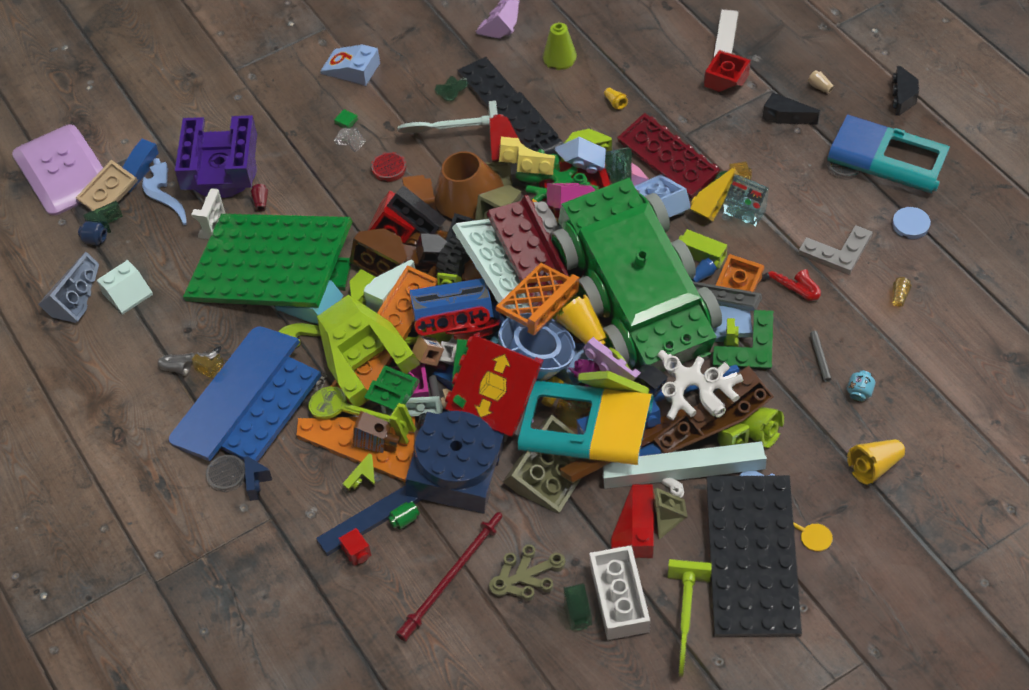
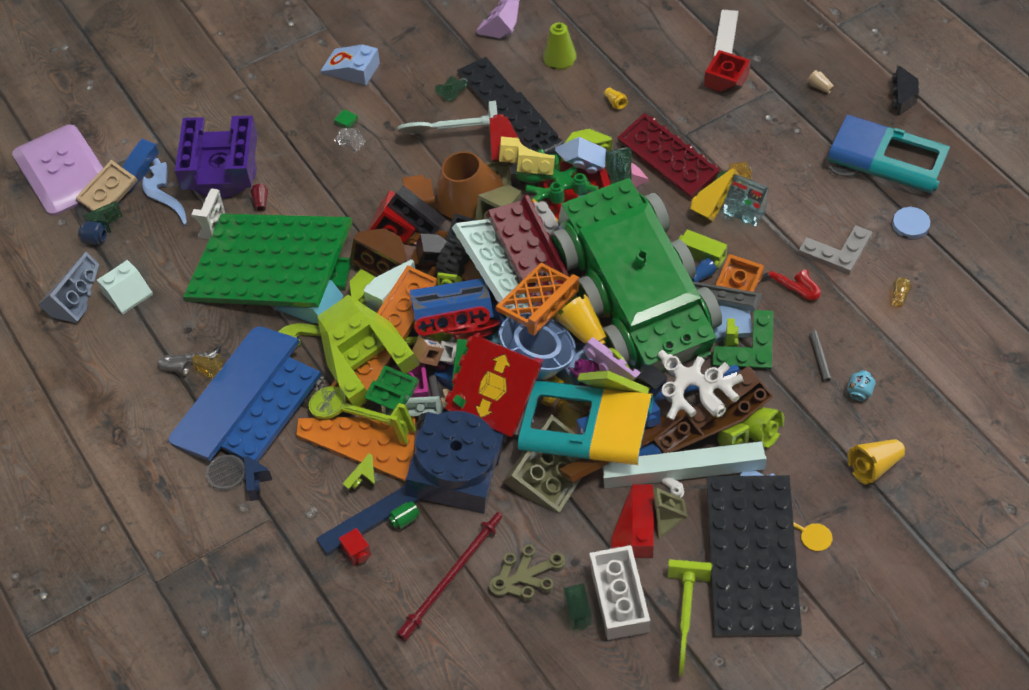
reddish brown torso [353,411,400,453] -> none
tile [371,152,407,182] -> none
dark pink hinge [547,183,595,210] -> none
light blue slope [635,175,691,217] -> none
black slope [762,93,821,125] -> none

